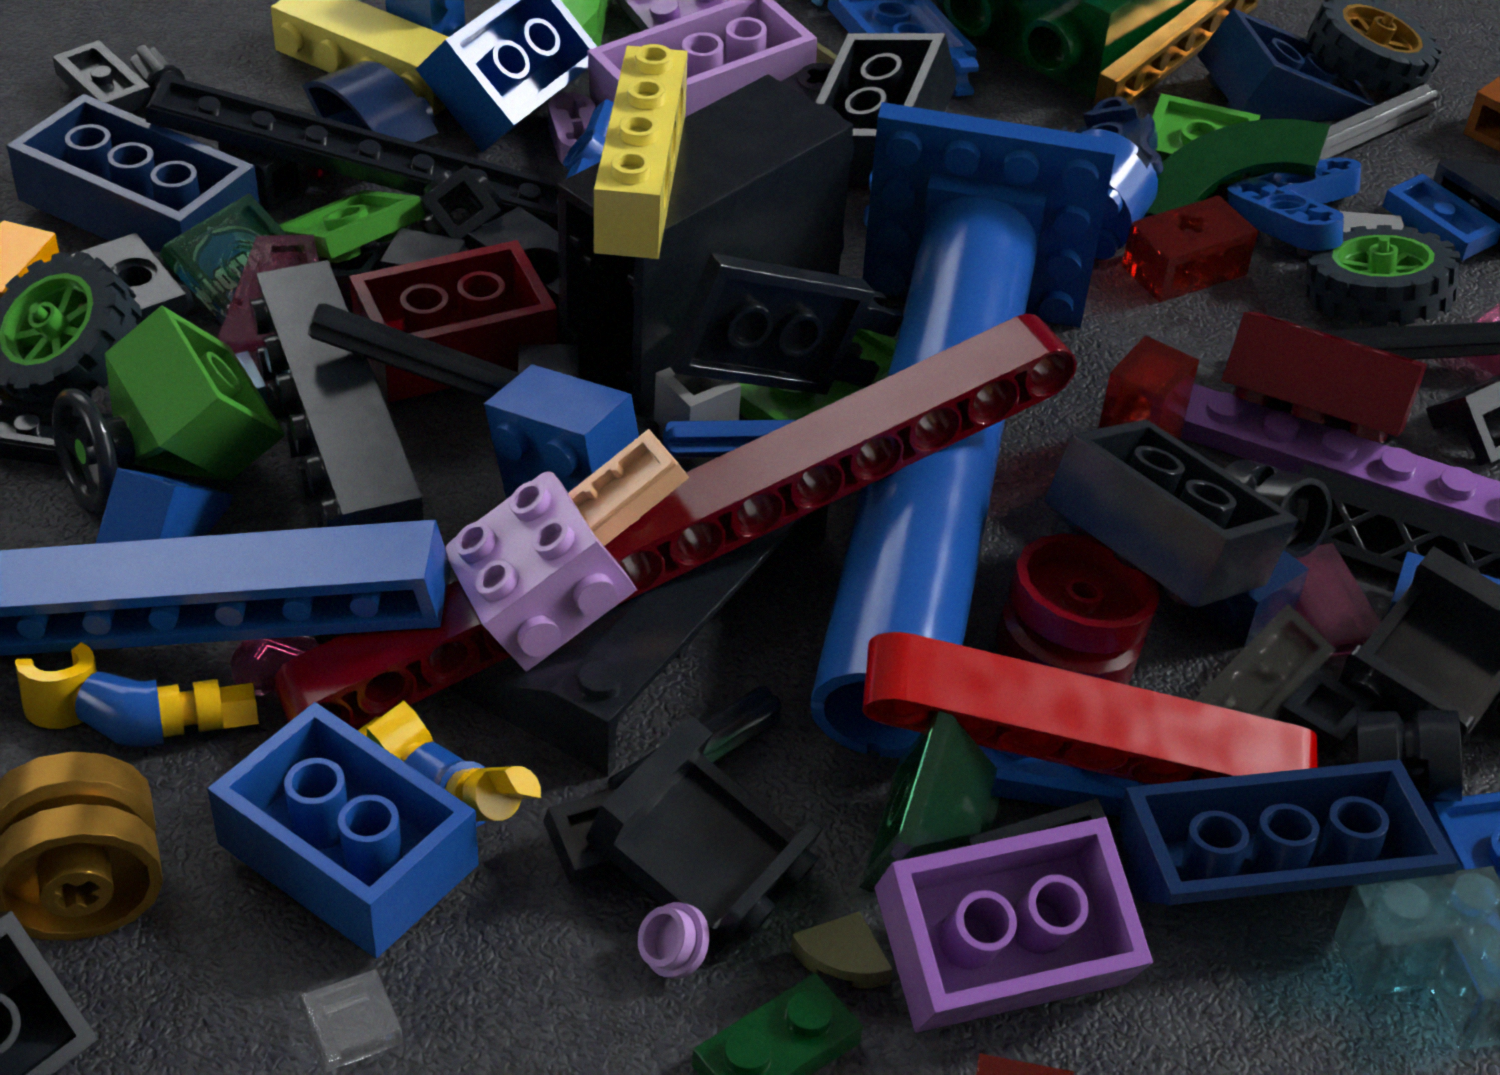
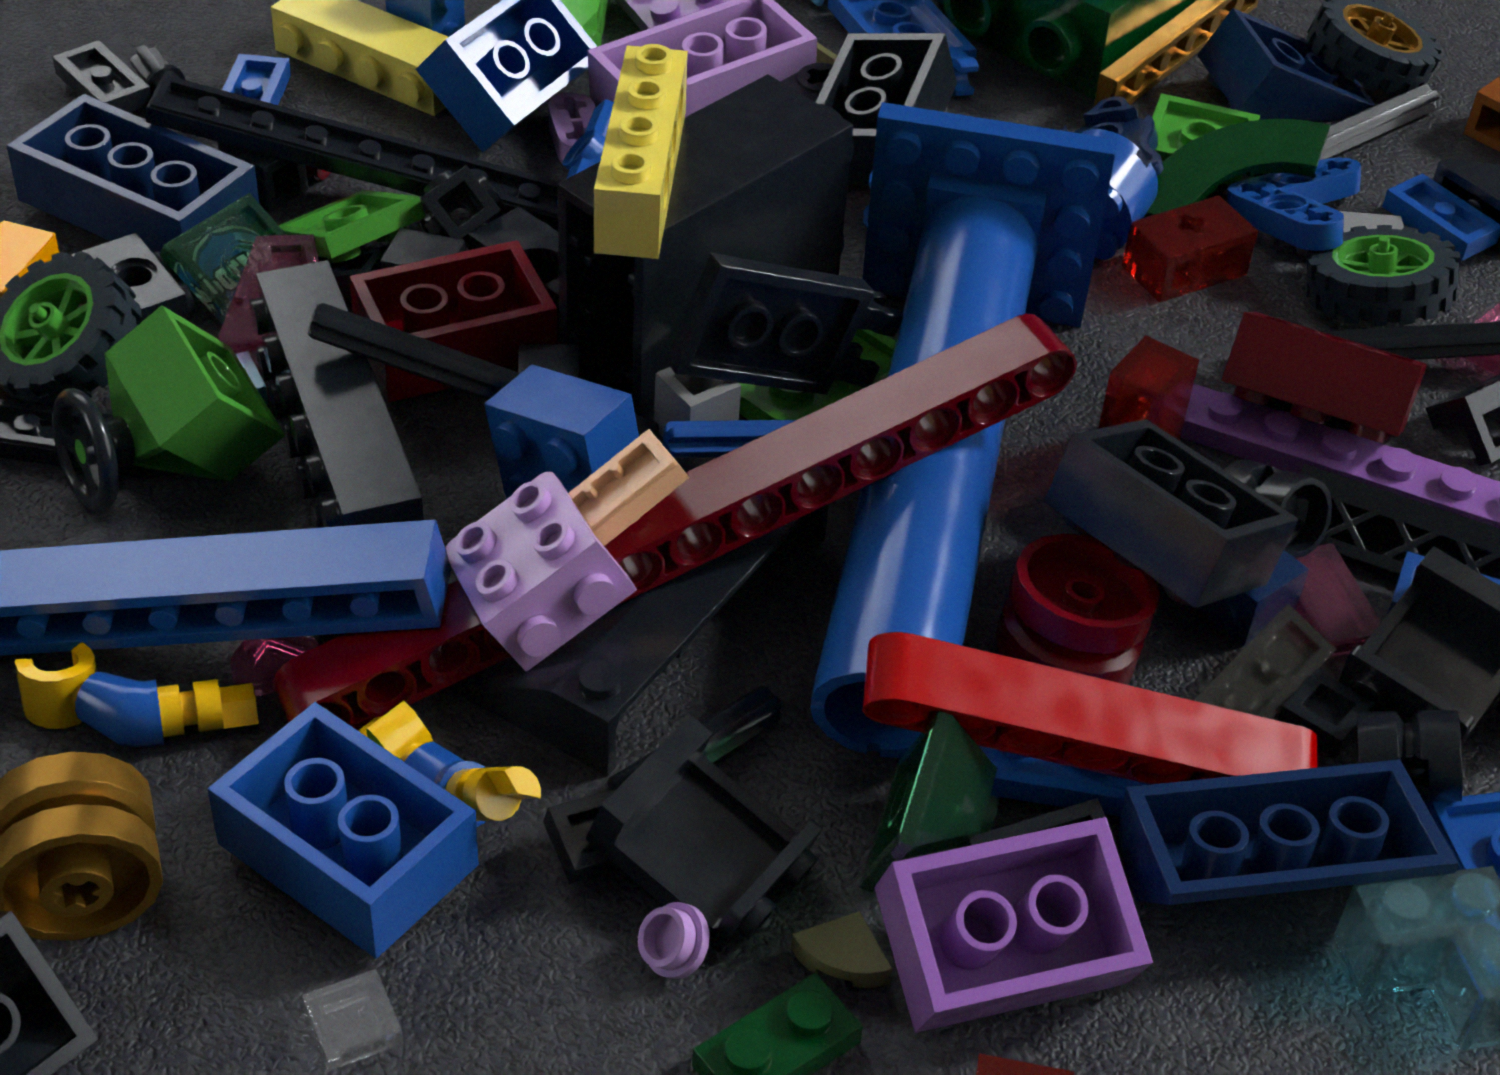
blue slope [95,468,233,544] -> none
dark blue brick [302,61,438,144] -> none
none -> blue plate [222,54,291,105]

